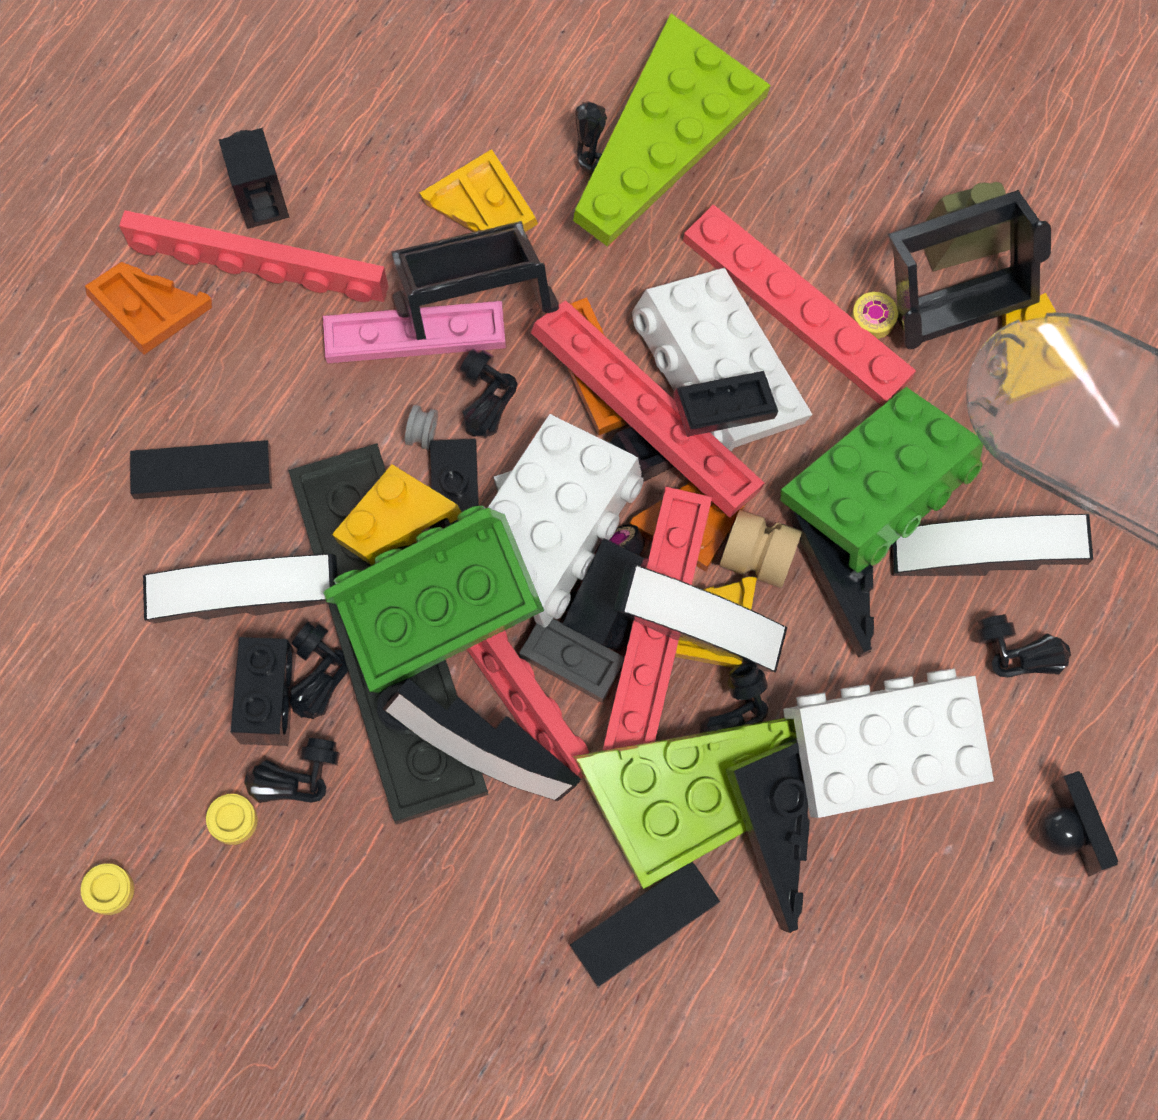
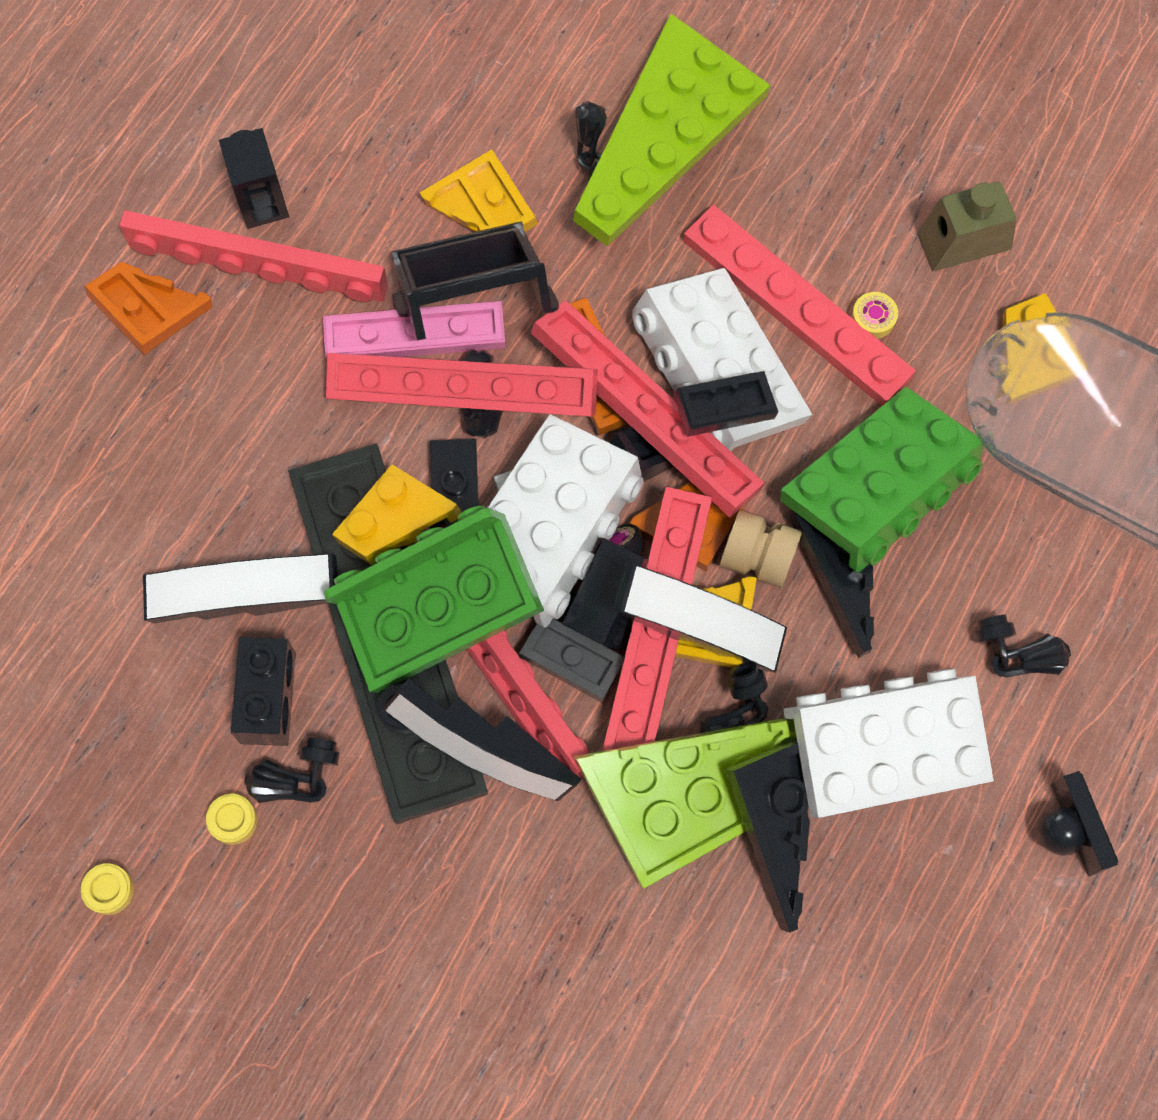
black tile [130,440,272,499] -> none
black piece [289,621,348,719] -> none
light grey bush [405,405,438,450] -> none
black tile [570,862,721,988] -> none
black piece [888,190,1051,349] -> none
white slope [891,514,1093,576] -> none
none -> coral plate [326,353,598,417]

